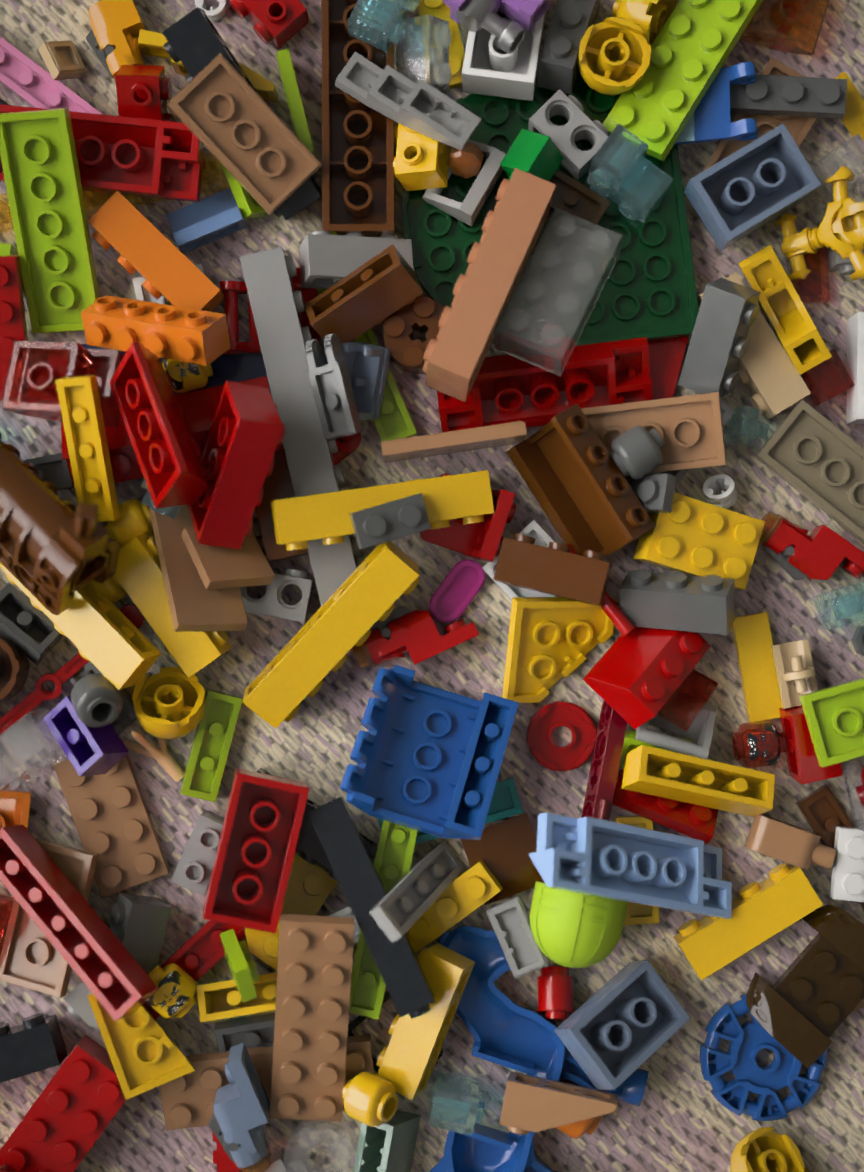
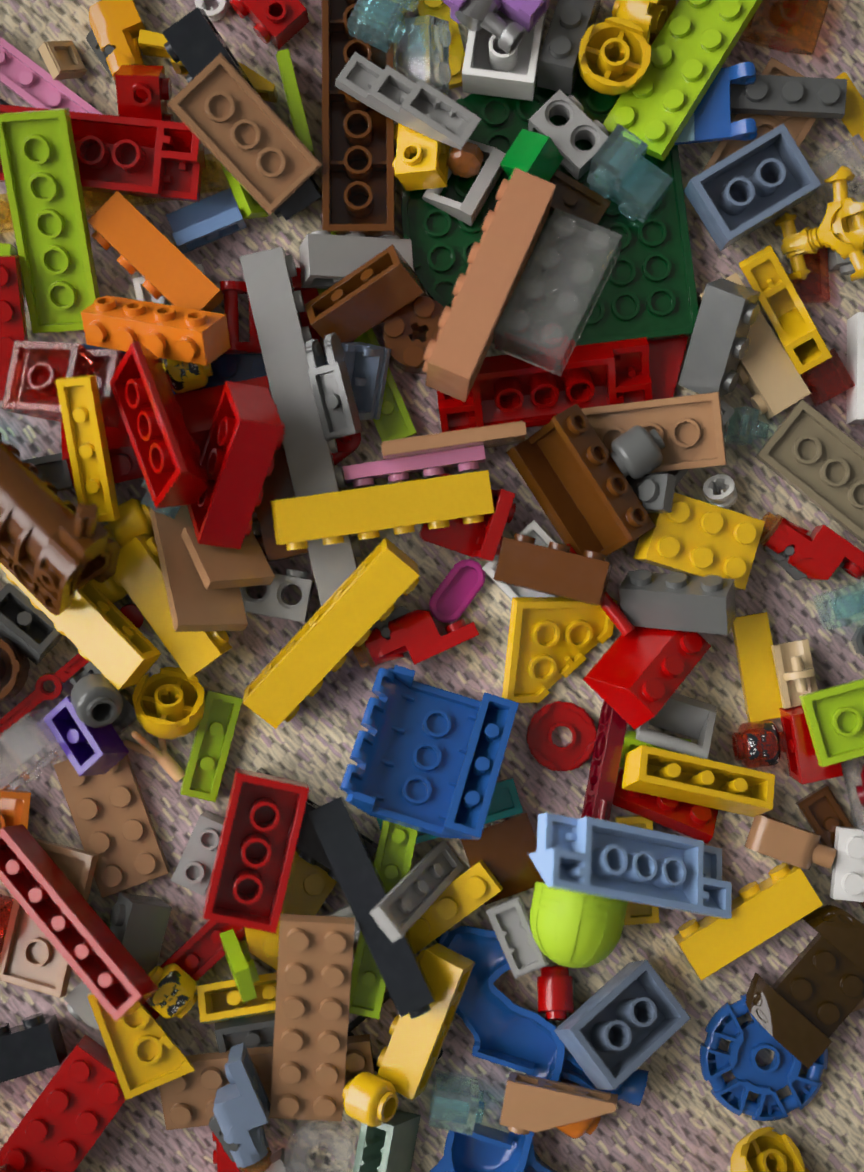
dark grey plate [349,493,431,549] -> none
clear red tile [657,669,719,732] -> none
none -> bright pink plate [343,445,486,488]

